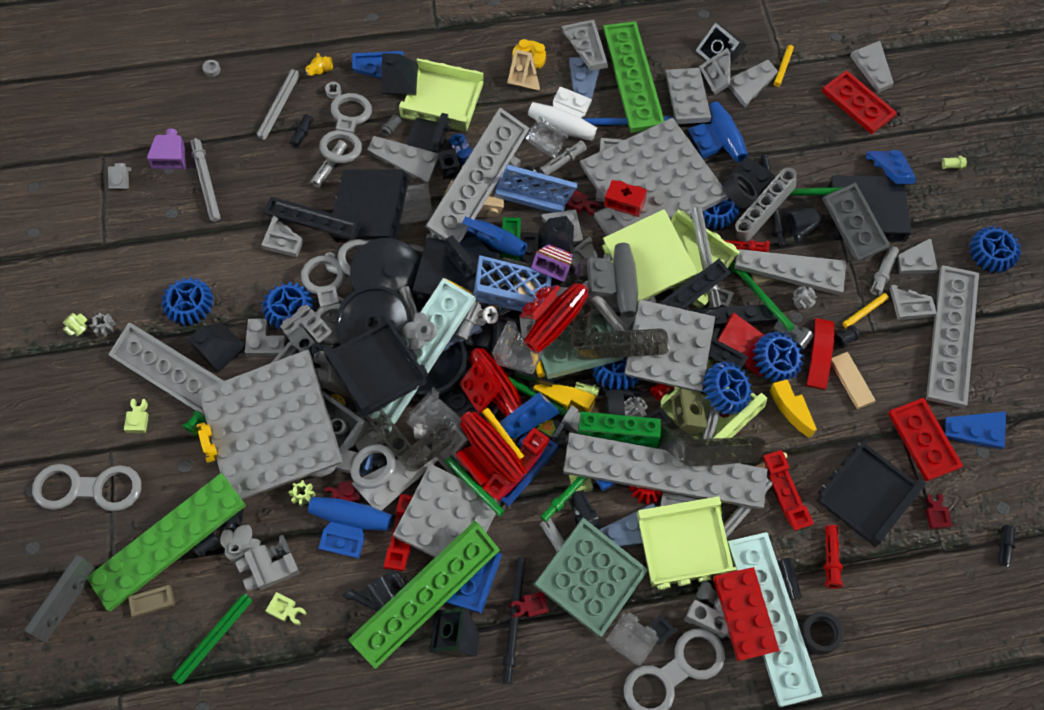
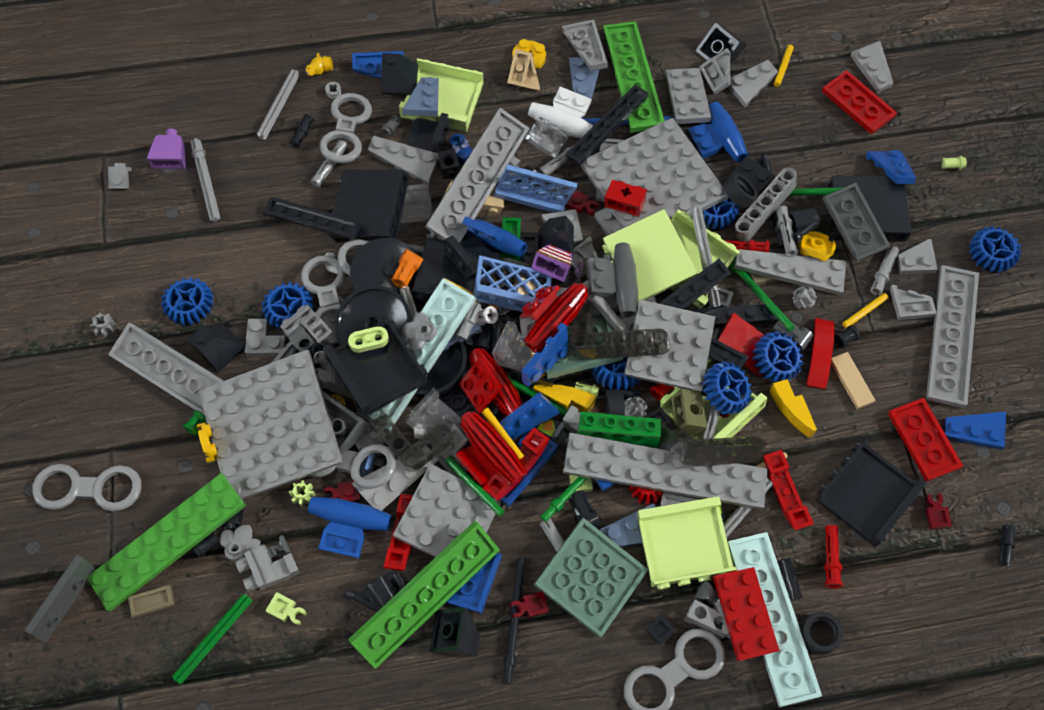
yellowish green gear [63,313,88,336] -> none
yellowish green plate [124,399,148,433] -> none
light grey tile [202,60,221,77] -> none
light grey wing [261,216,303,257] -> none
clear bracket [605,612,659,667] -> none
none -> yellowish green plate [348,327,389,353]
none -> orange piece [391,249,423,288]
none -> sand blue wing [403,77,439,116]
none -> blue wing [521,322,568,387]
none -> black plate [566,85,649,167]
none -> light grey pin [776,206,797,257]
none -> yellow plate [798,231,836,261]

